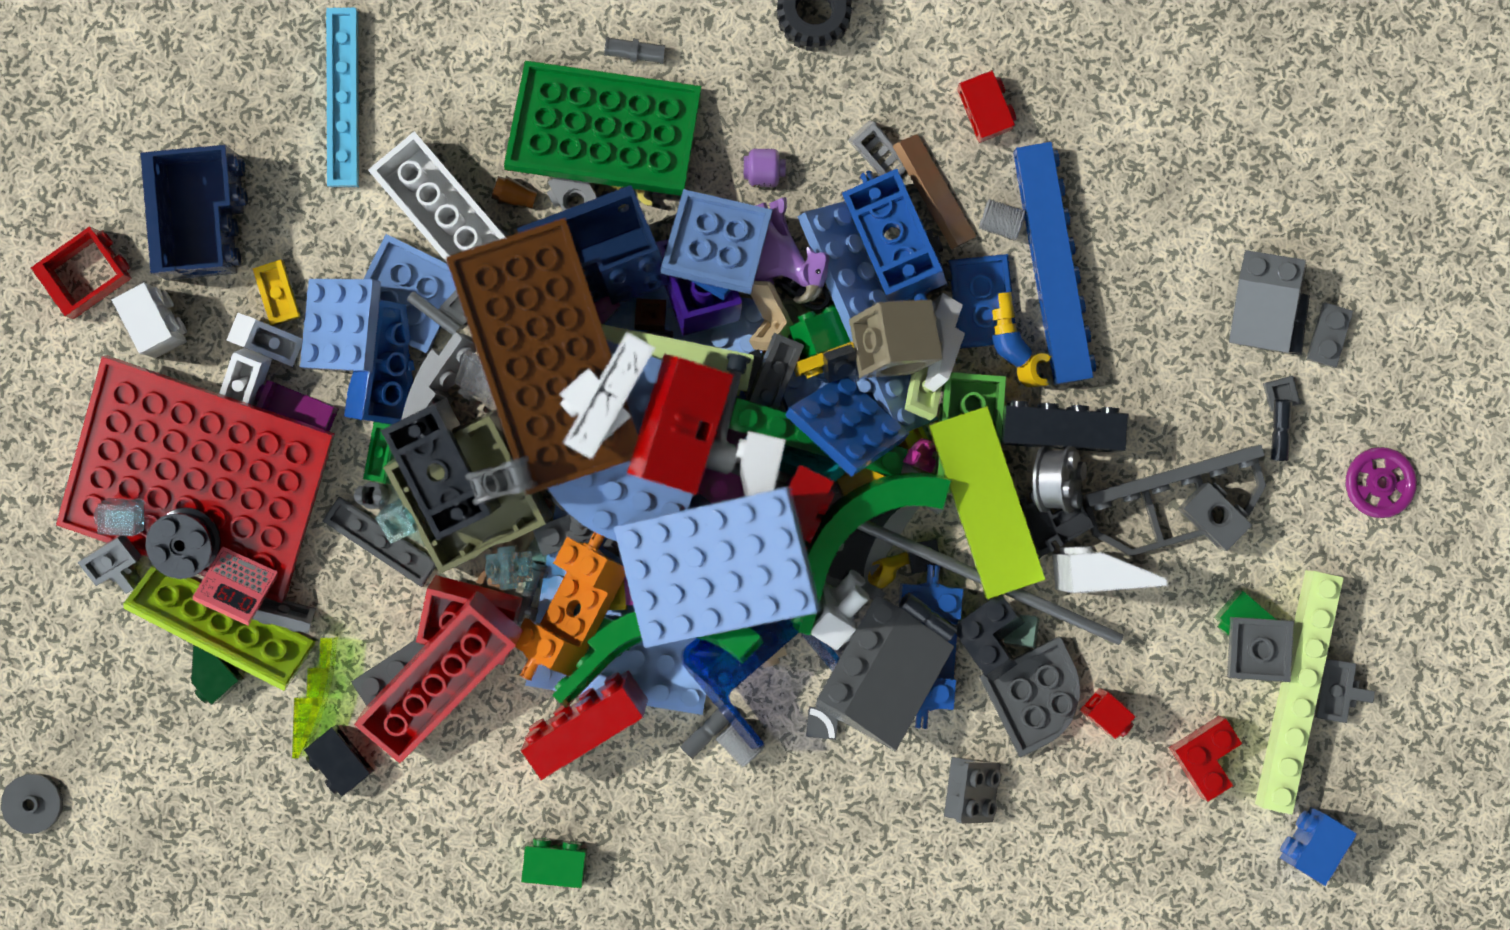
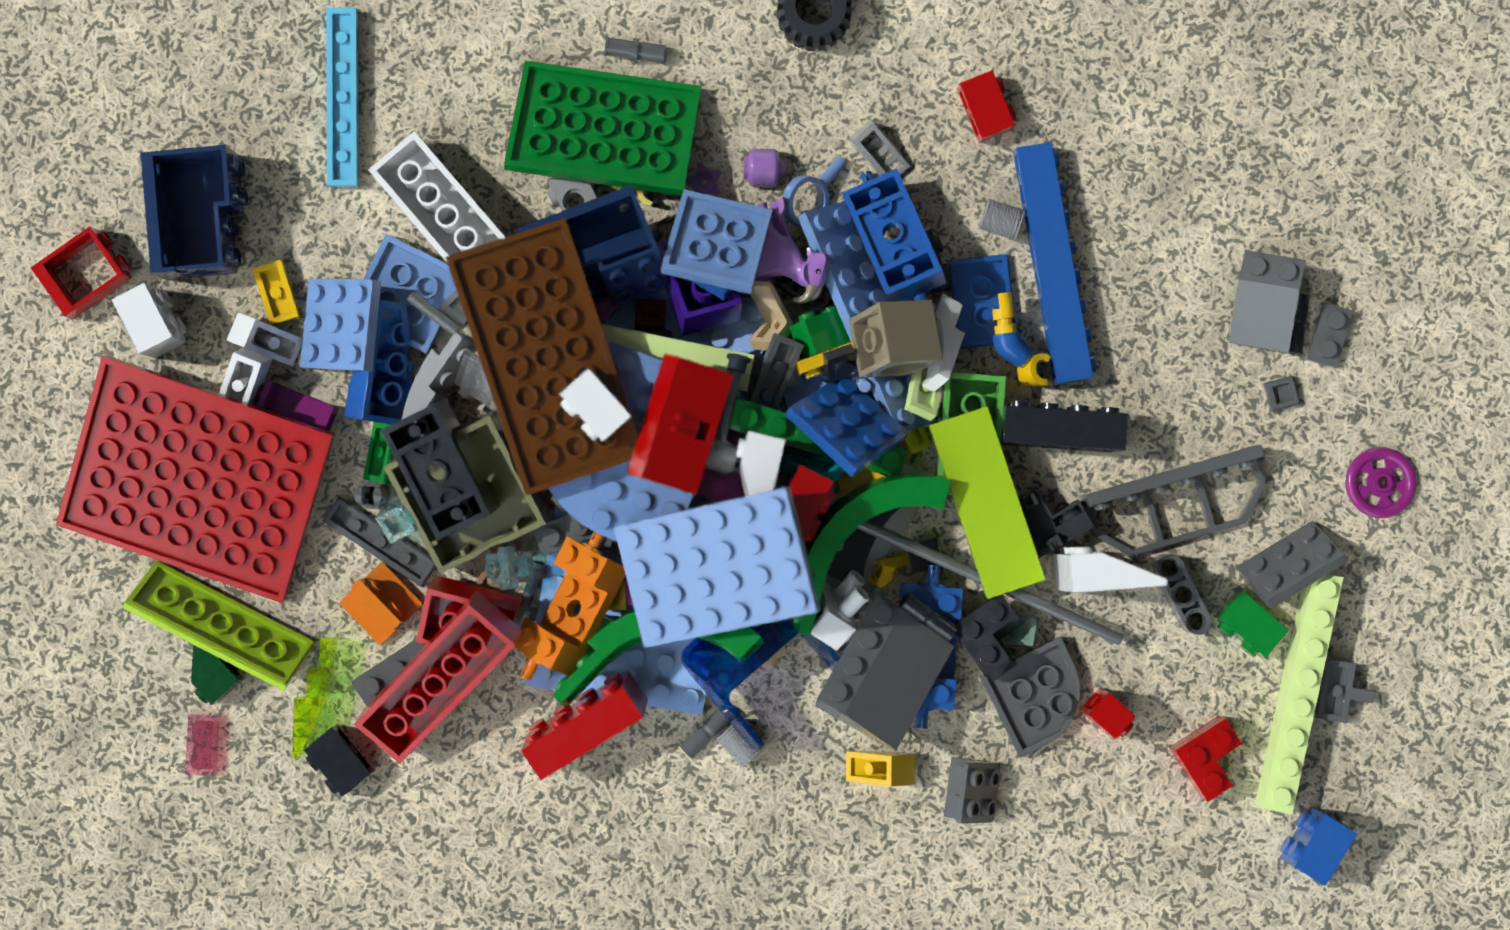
dark grey plate [1,773,63,834] -> none
hinge [77,533,142,594] -> none
clear light blue brick [94,498,144,536] -> none
black wheel [146,507,221,579] -> none
coral tile [193,547,278,626] -> none
dark grey plate [253,597,316,633] -> none
dark grey piece [465,456,538,505] -> none
reddish brown cone [491,175,537,209] -> none
green brick [521,838,587,889] -> none
white tile [564,332,655,459] -> none
dark grey tile [806,706,838,740] -> none
medium nougat tile [893,134,976,249] -> none
dark pink tile [903,438,937,473] -> none
flat silver wheel [1033,446,1087,513] -> none
dark grey brick [1178,483,1252,551] -> none
dark grey plate [1227,617,1294,682] -> none
black piece [1271,399,1292,461] -> none
none -> clear pink plate [185,714,220,776]
none -> orange bracket [340,562,423,645]
none -> medium lavender plate [686,162,722,195]
none -> medium blue piece [782,157,847,227]
none -> yellow slope [846,751,915,787]
none -> dark grey beam [1152,554,1211,635]
none -> dark grey plate [1236,521,1348,609]

